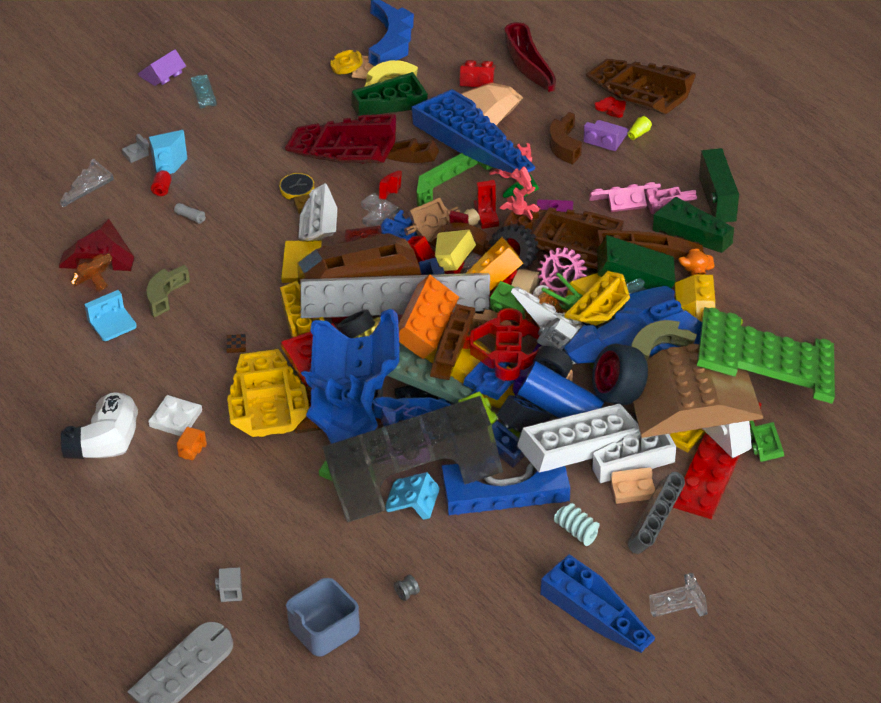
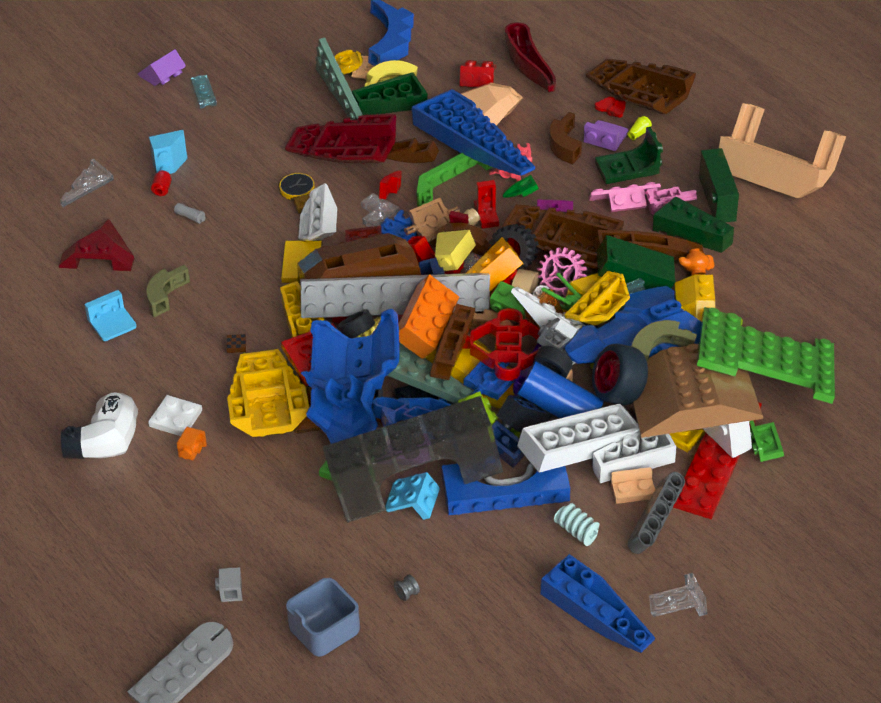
clear orange plate [71,253,113,292] -> none
light grey bracket [122,134,149,163] -> none
coral piece [500,167,540,220] -> none
none -> sand green wing [315,38,363,120]
none -> dark green bracket [595,127,663,184]
none -> light nougat wedge [719,103,846,198]

